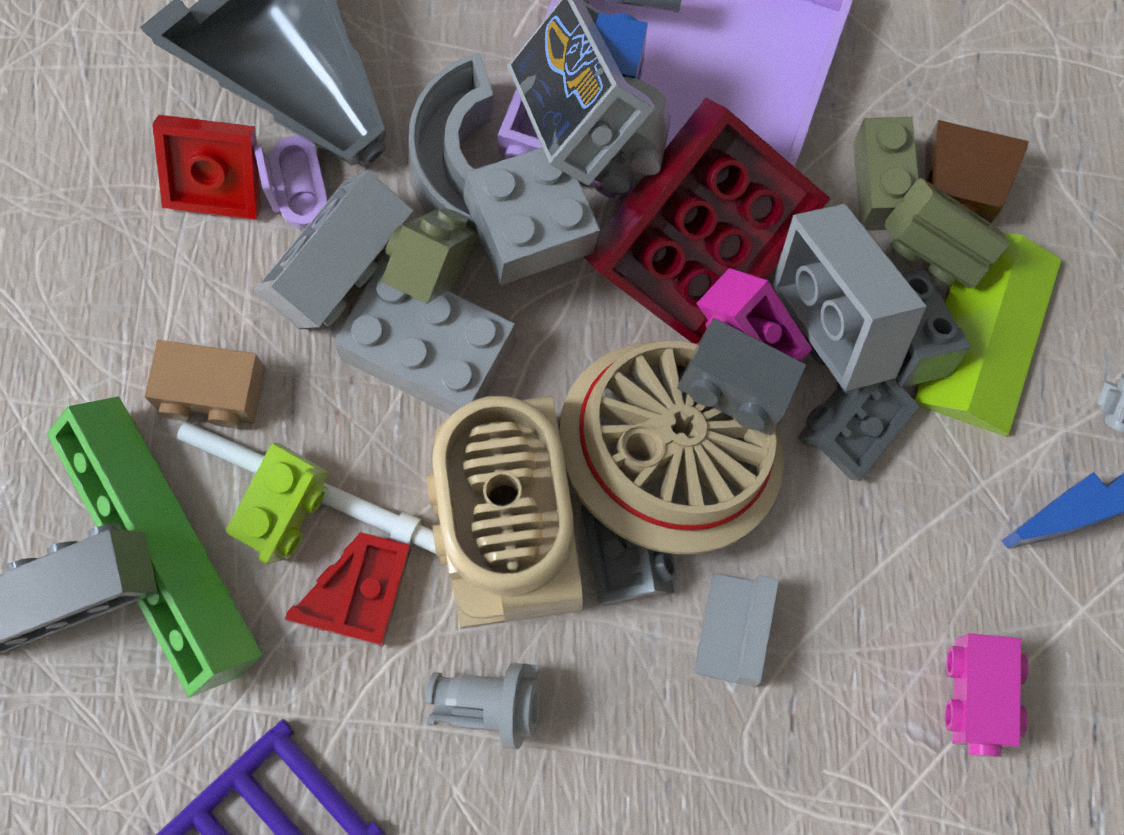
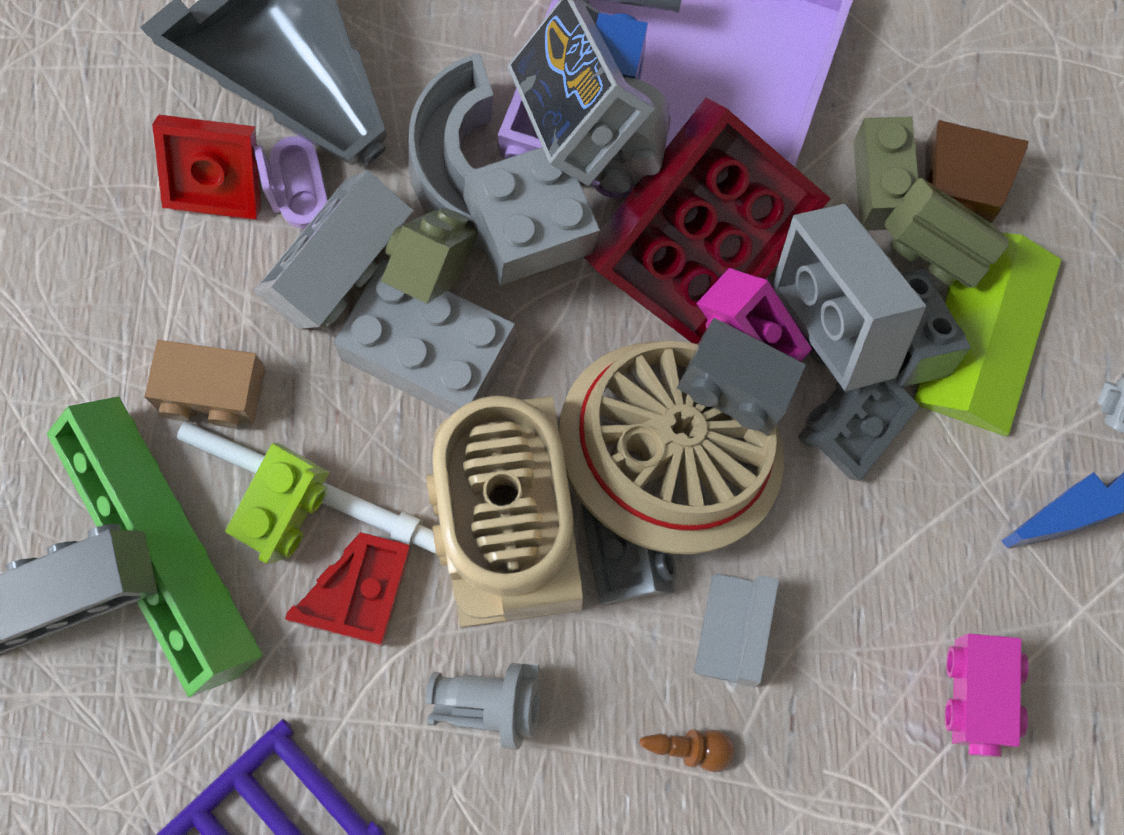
none -> dark orange bar [639,729,735,772]

